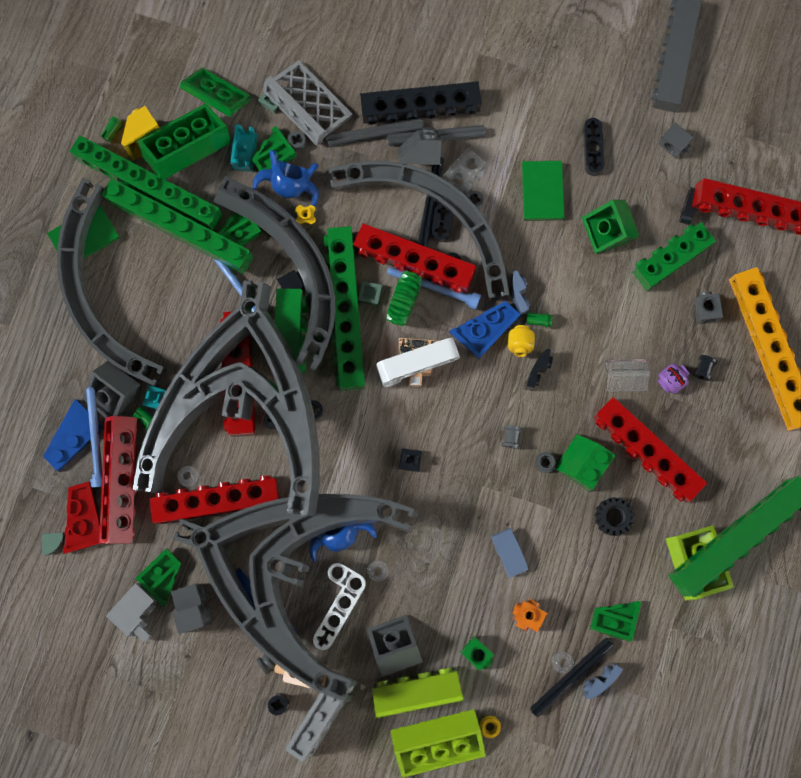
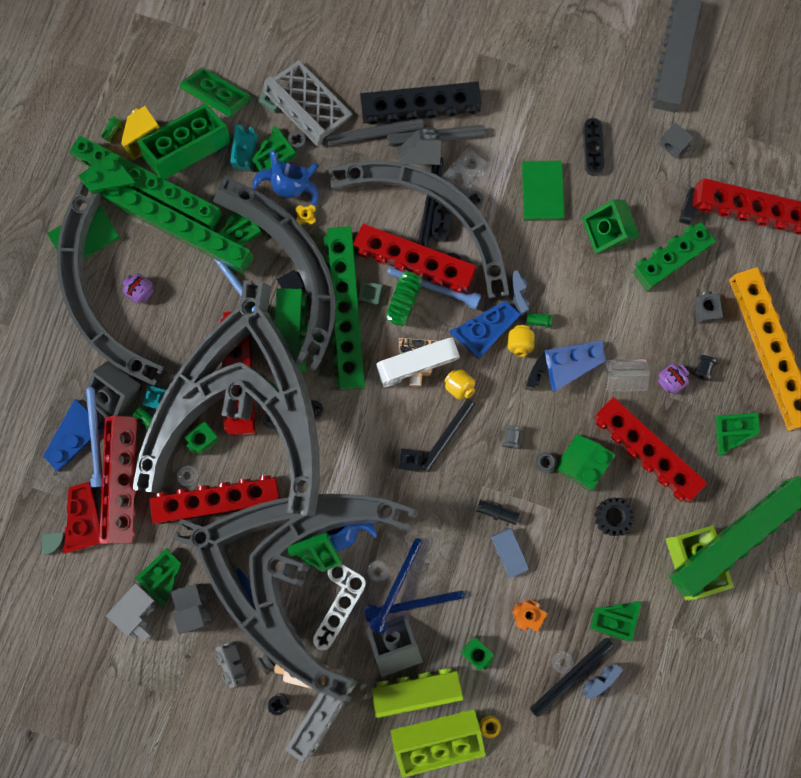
none -> green wing [78,152,136,194]
none -> medium lavender head [122,273,154,304]
none -> green brick [185,421,221,455]
none -> light grey hinge [215,641,247,688]
none -> green wing [287,533,342,572]
none -> clear blue piece [364,590,465,623]
none -> clear blue piece [368,538,422,634]
none -> black piece [420,399,475,472]
none -> yellow head [445,369,475,400]
none -> black pin [476,499,520,526]
none -> blue wing [545,341,606,391]
none -> green wing [715,412,760,456]

